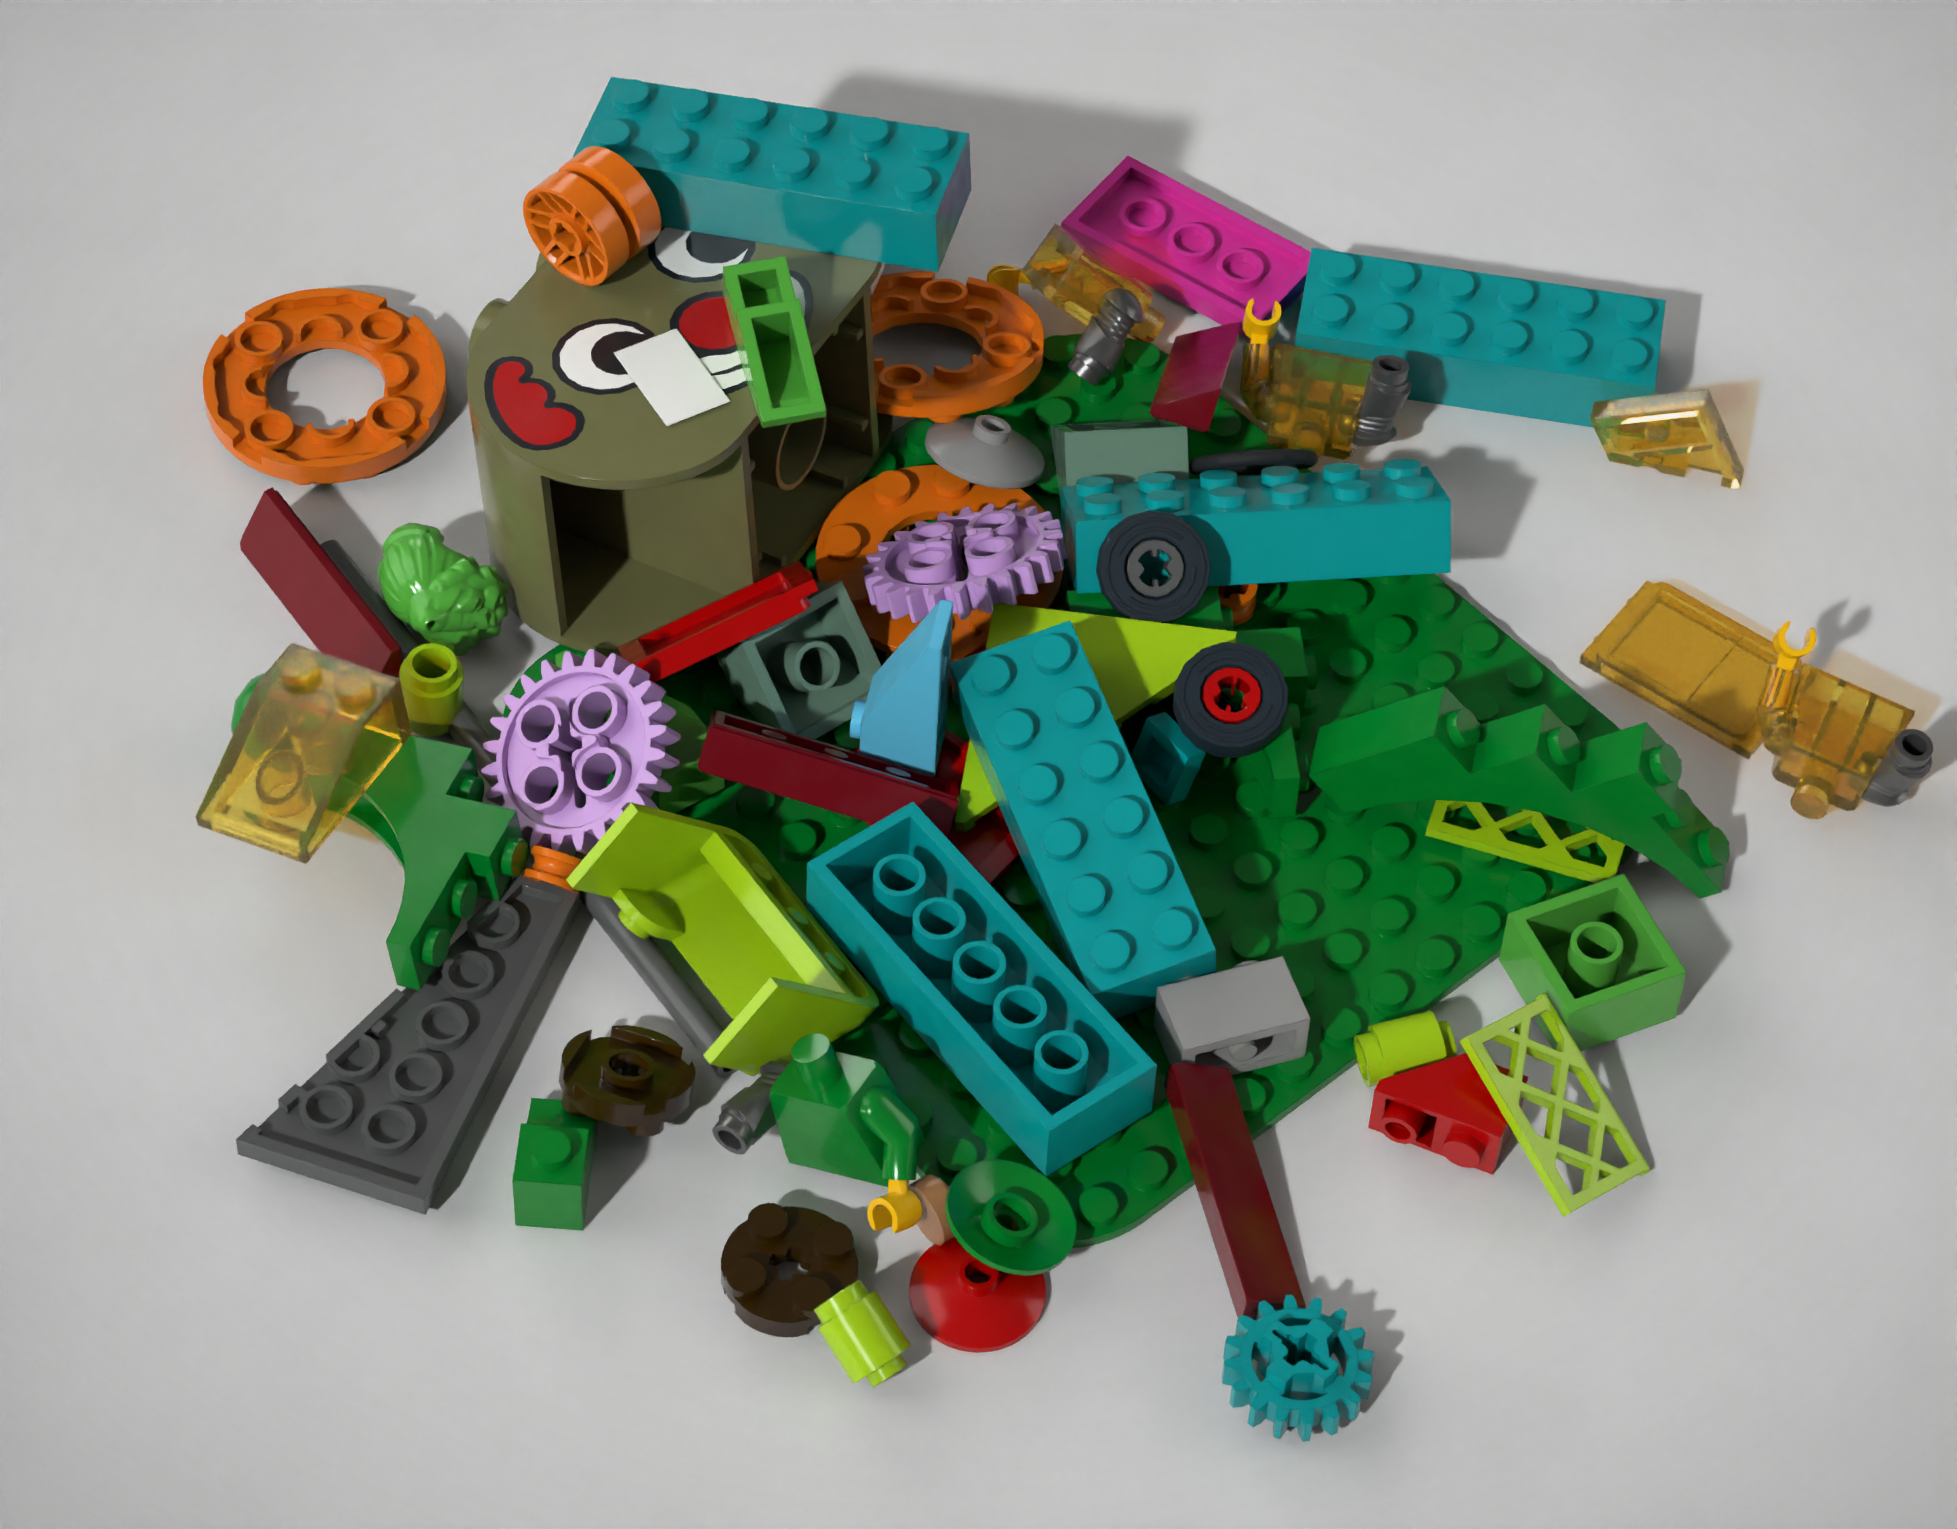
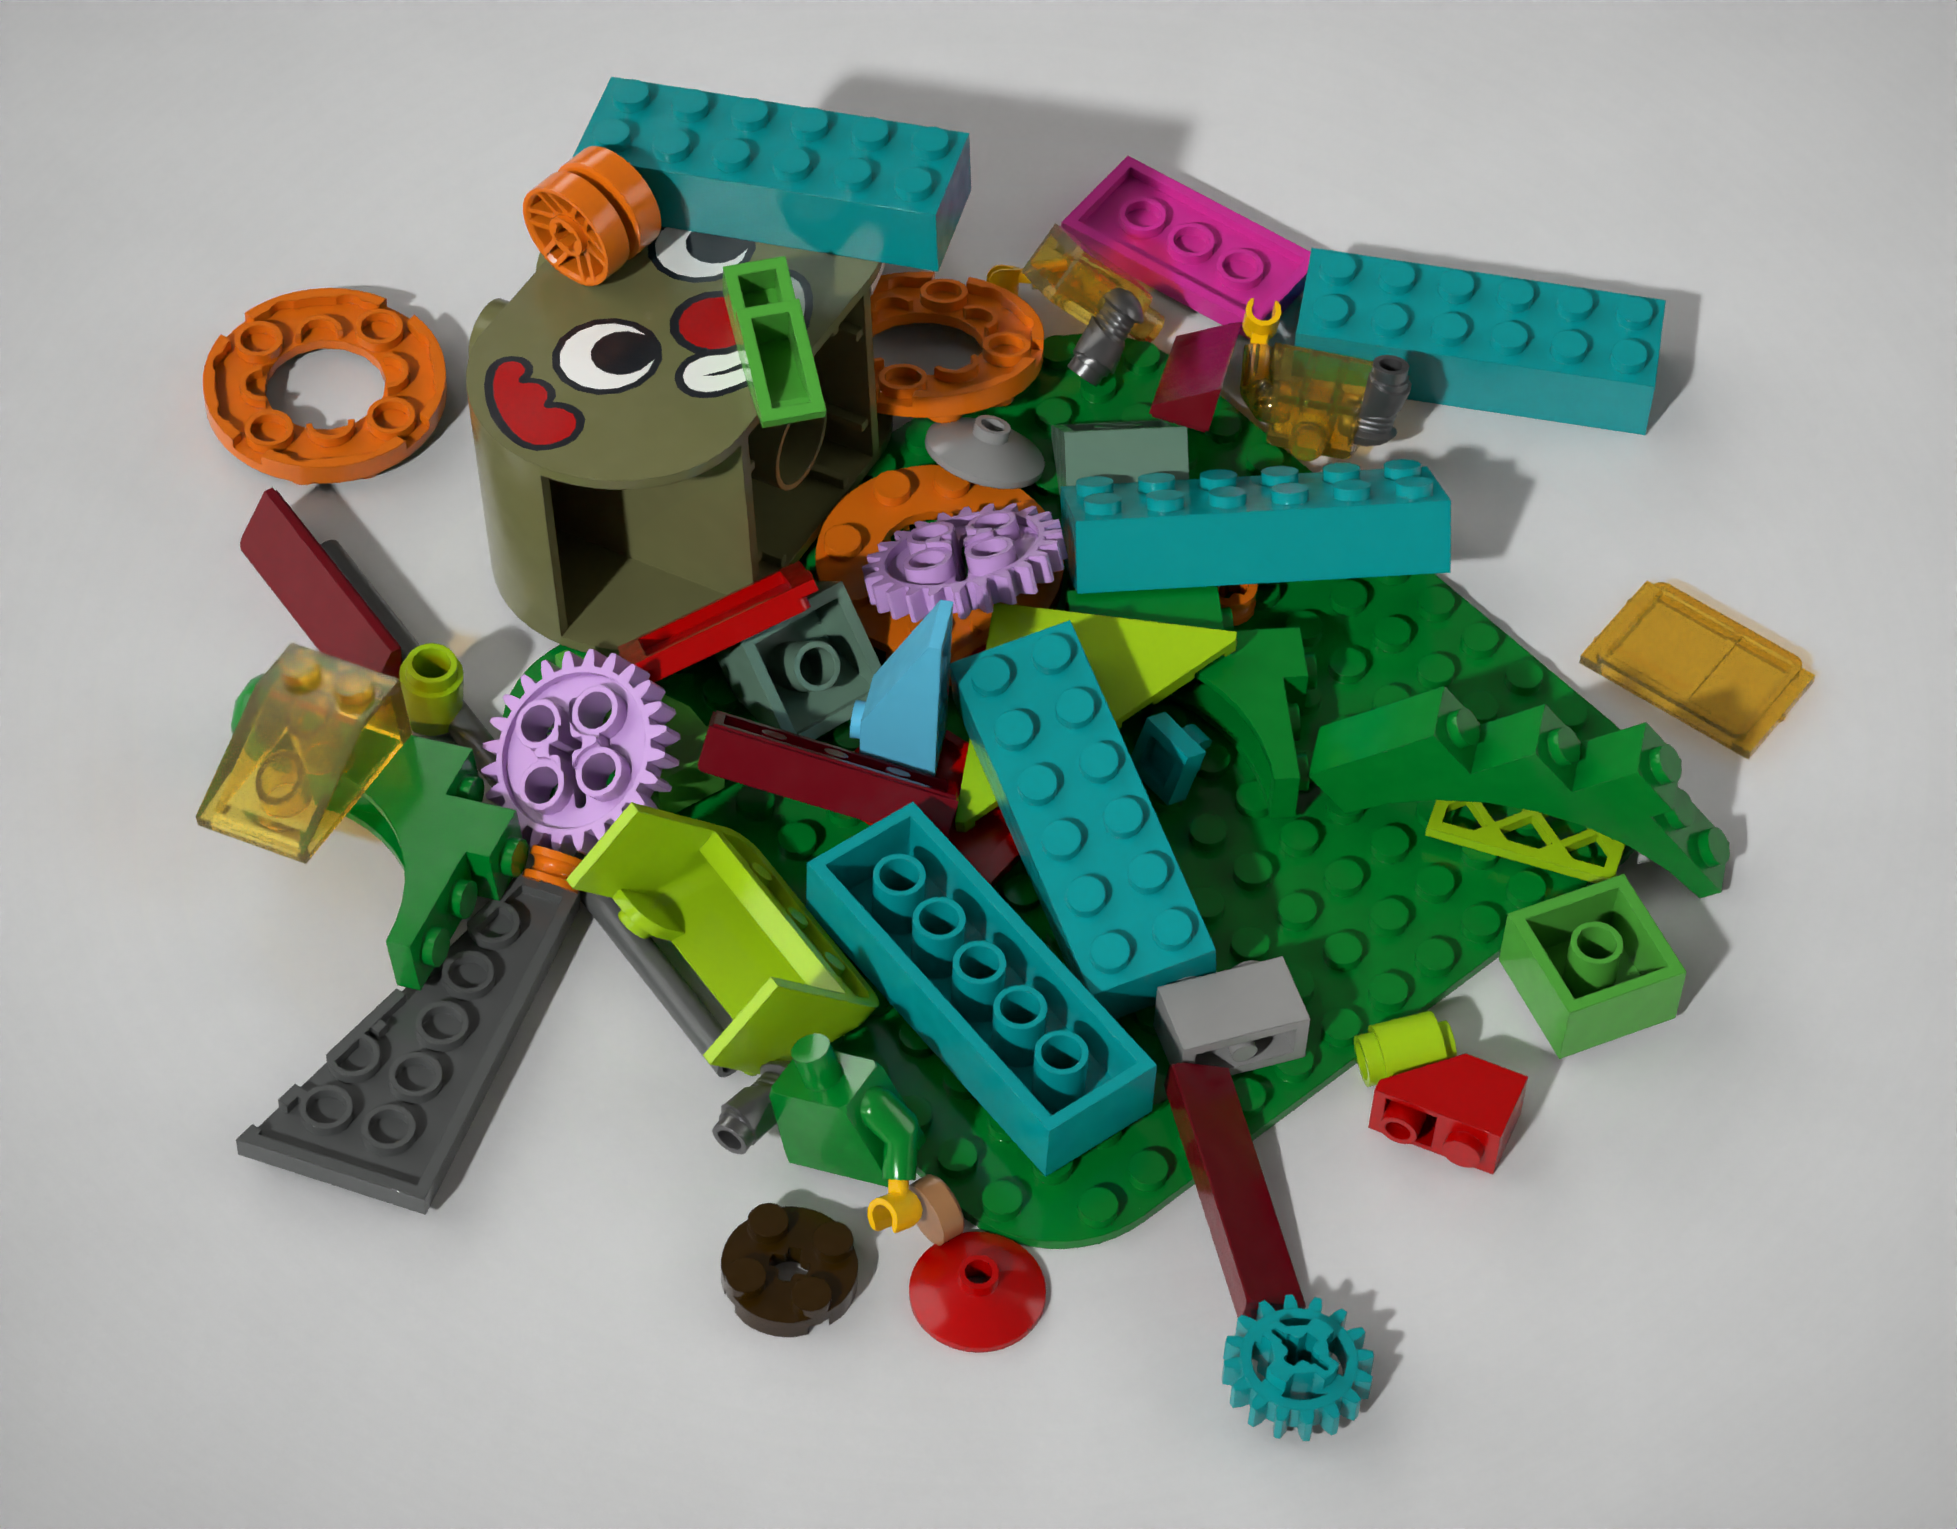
bright green hair [377,523,508,656] -> none
green arch [512,1098,599,1231] -> none
dark brown plate [559,1025,696,1137] -> none
white sticker [613,328,731,426] -> none
lime brick [813,1279,911,1388] -> none
green dish [945,1159,1077,1276] -> none
black bush [1096,510,1211,623] -> none
black bush [1173,642,1289,758] -> none
black tyre [1189,449,1318,476] -> none
lime window [1459,993,1650,1217] -> none
clear yellow wing [1590,389,1744,488] -> none
clear yellow torso [1755,621,1933,819] -> none

